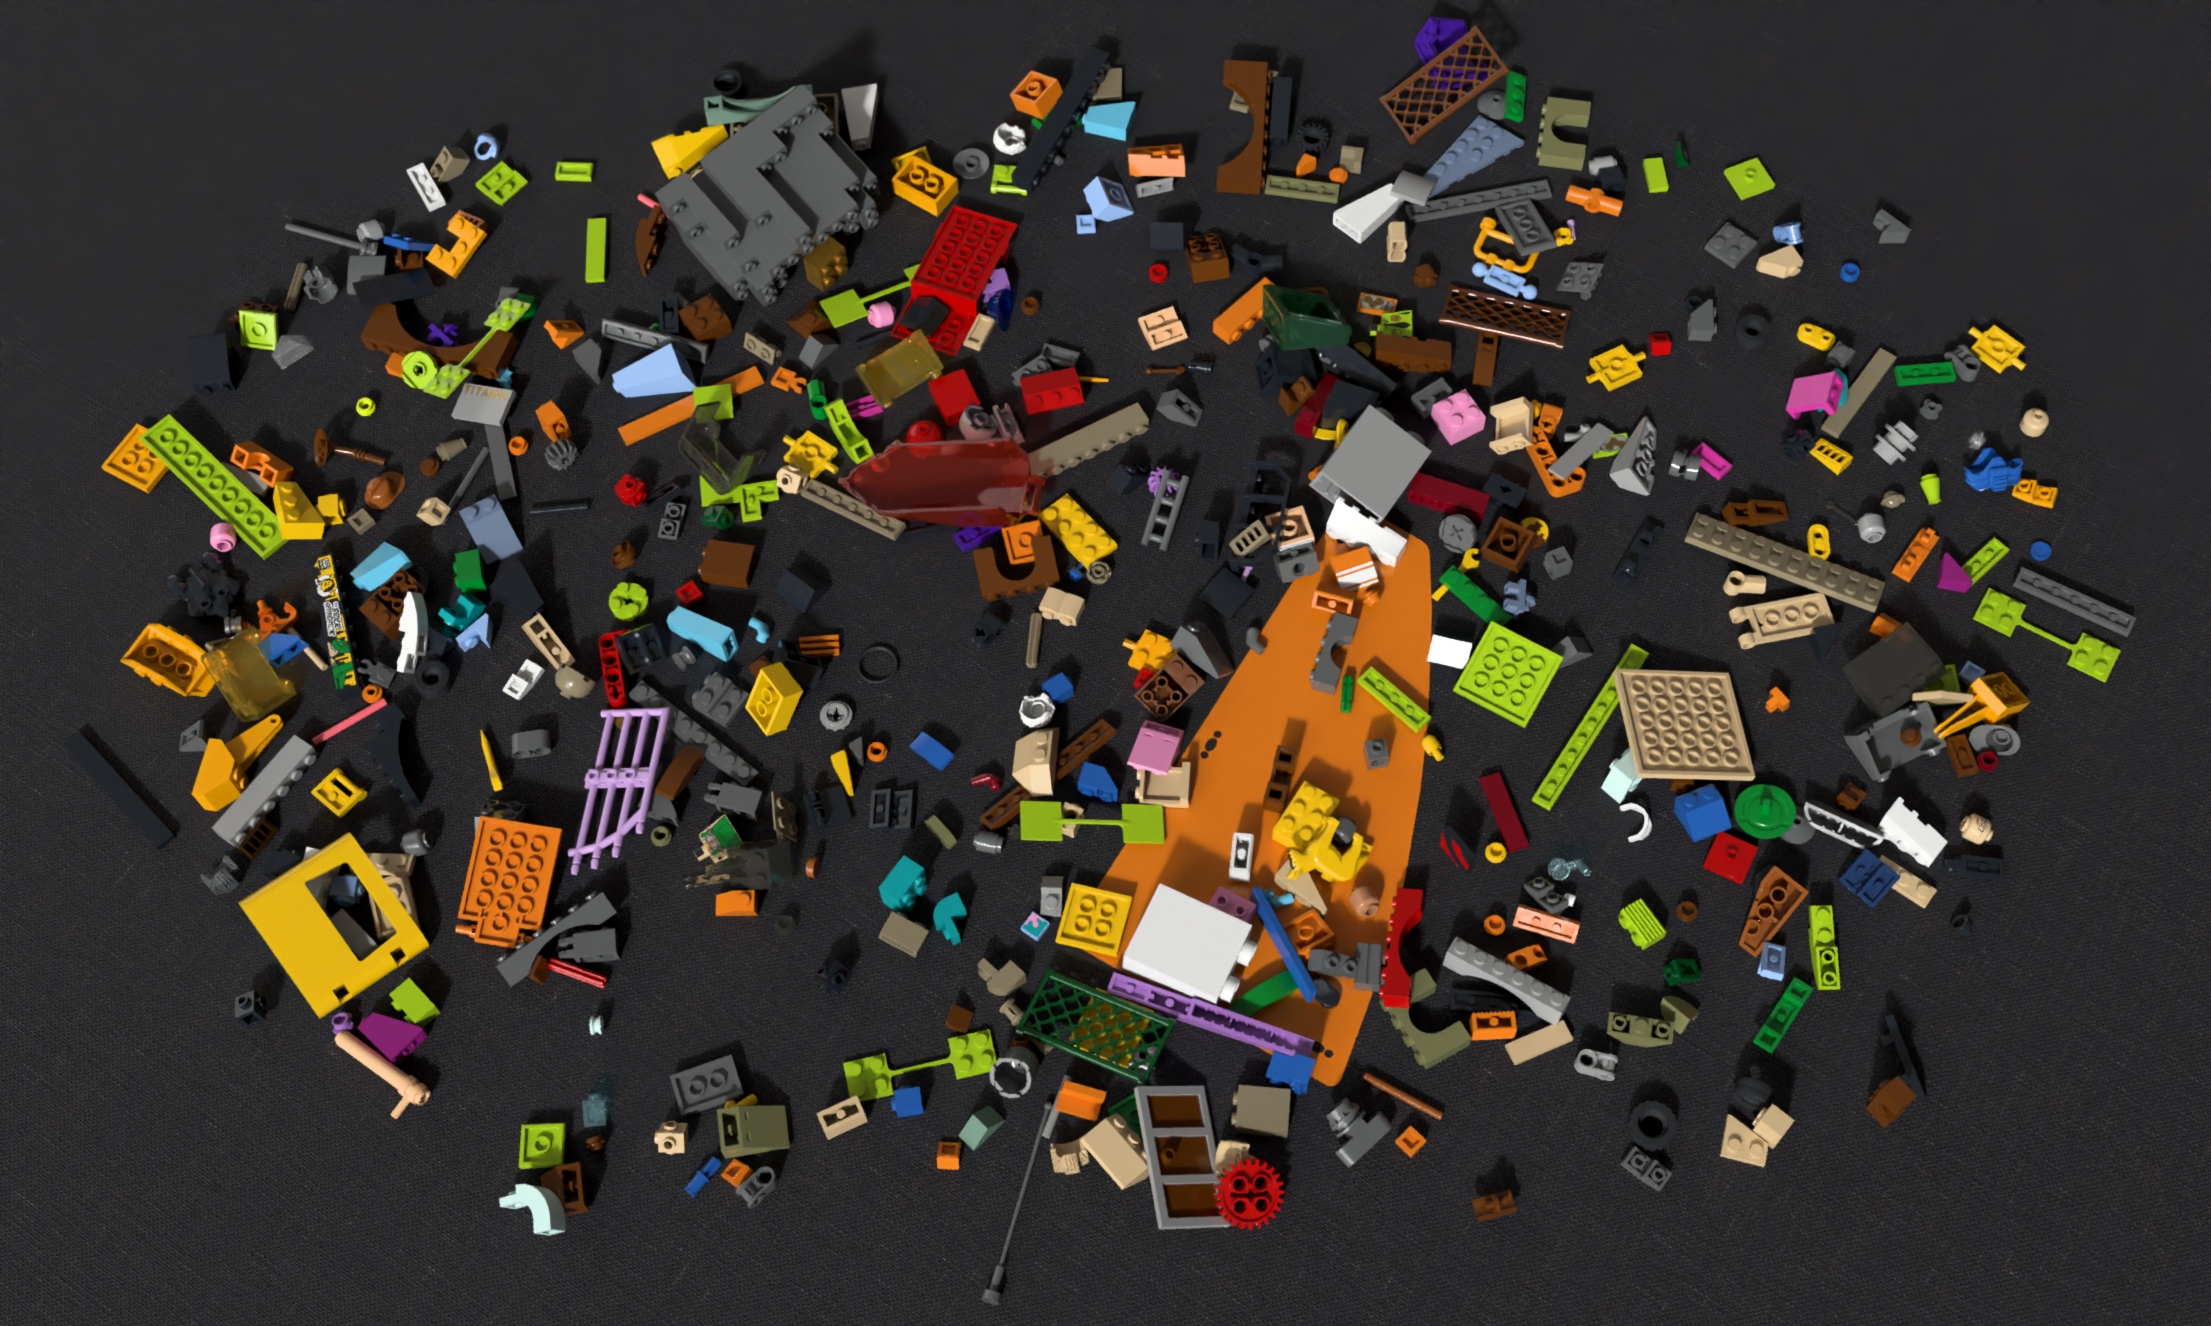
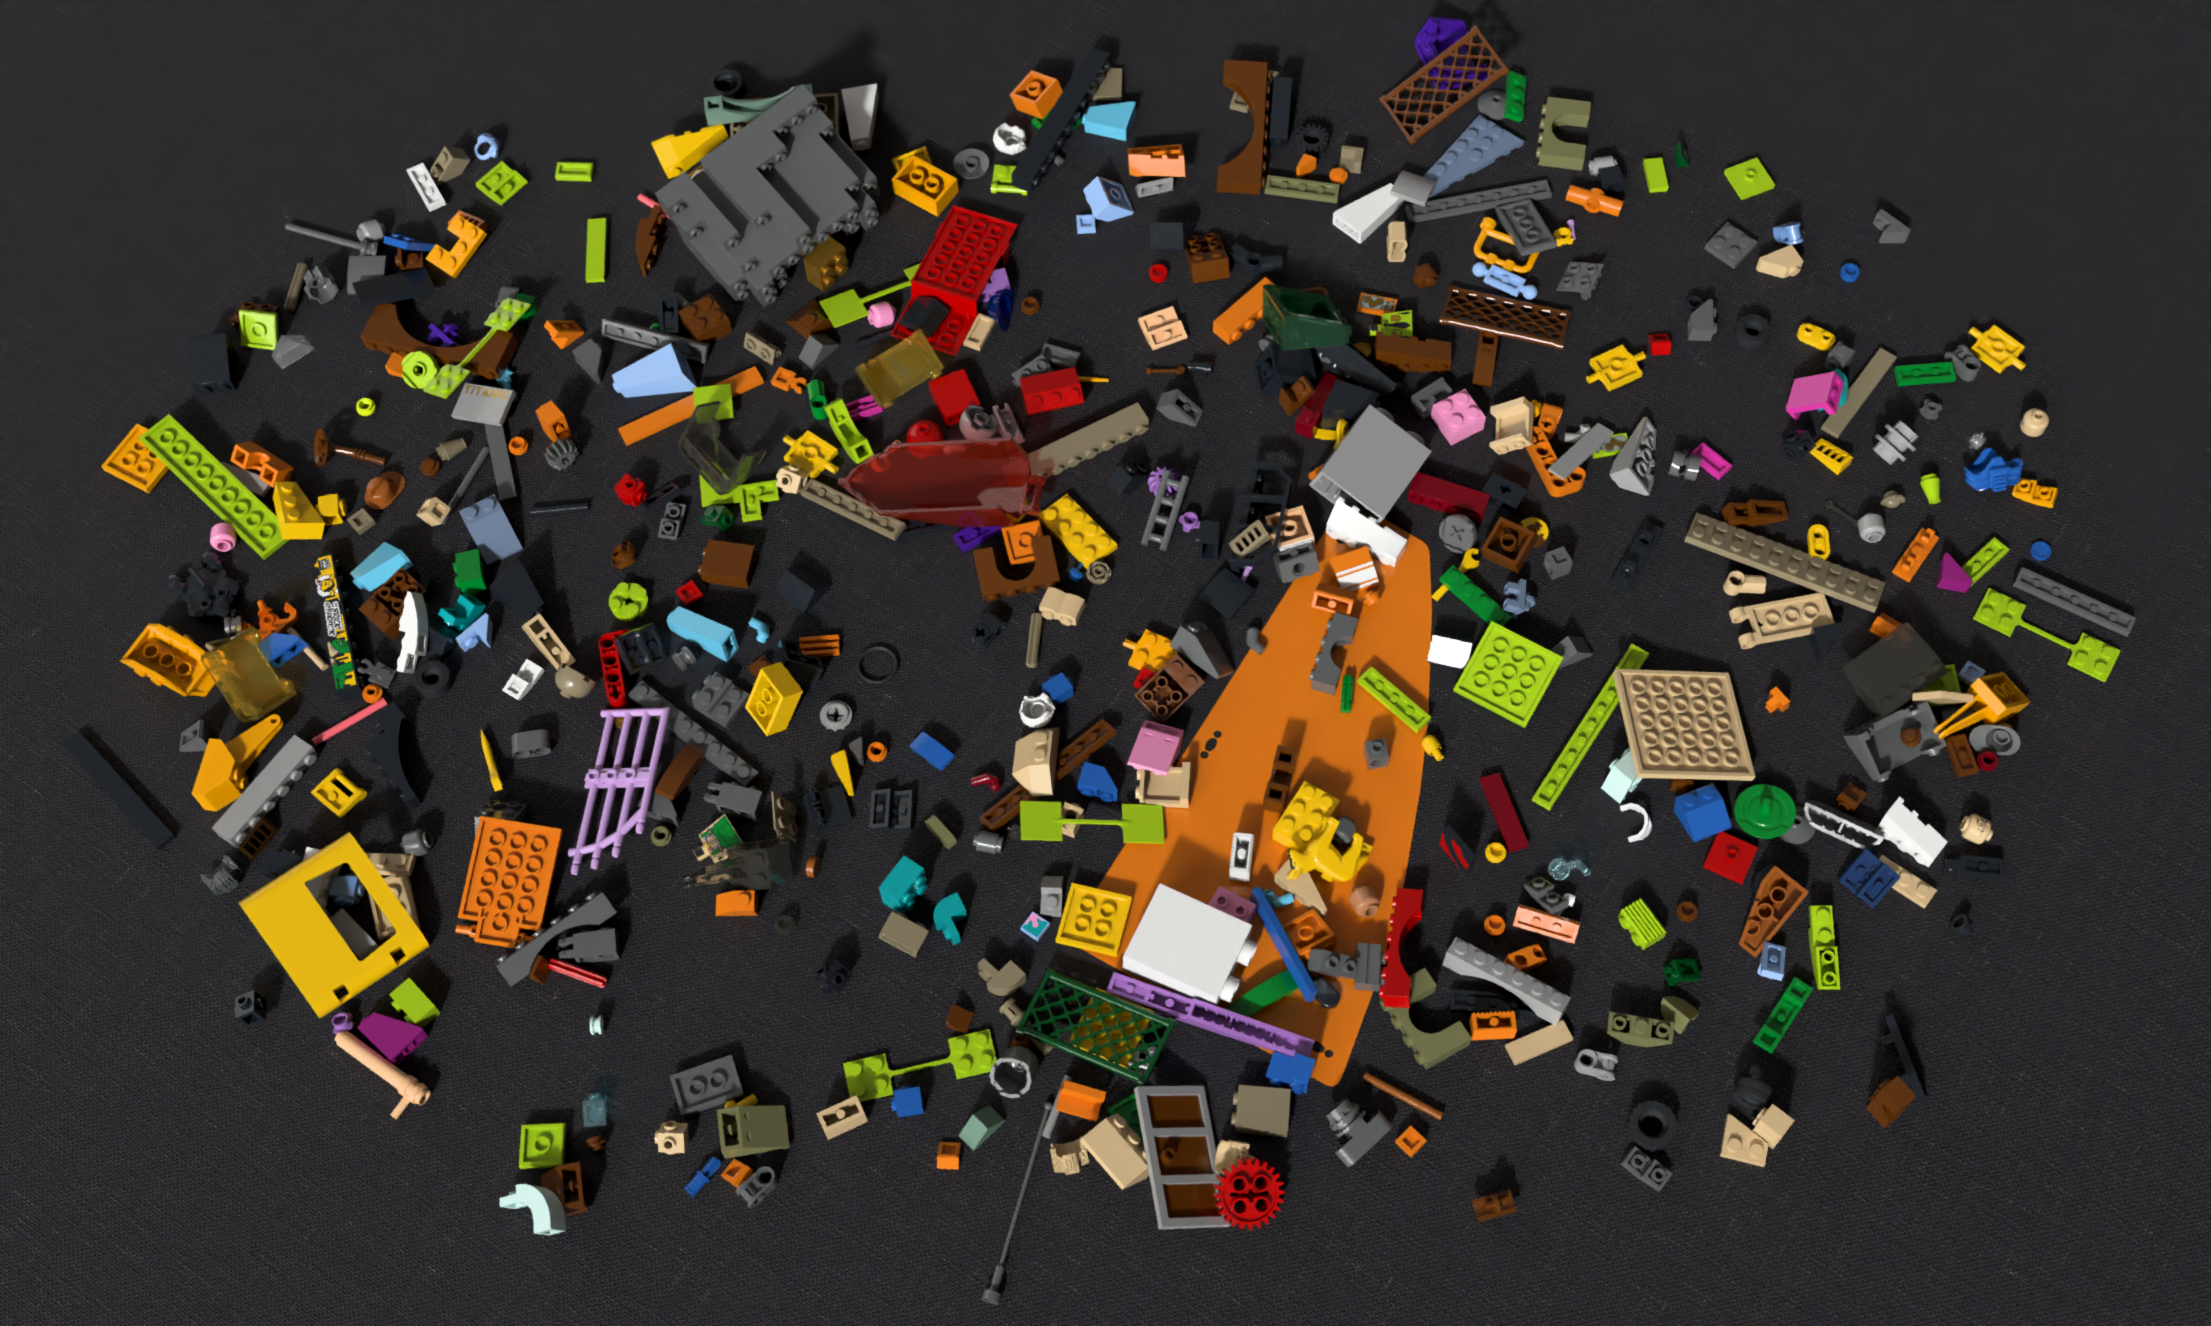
none -> medium lavender plate [1179,512,1200,532]

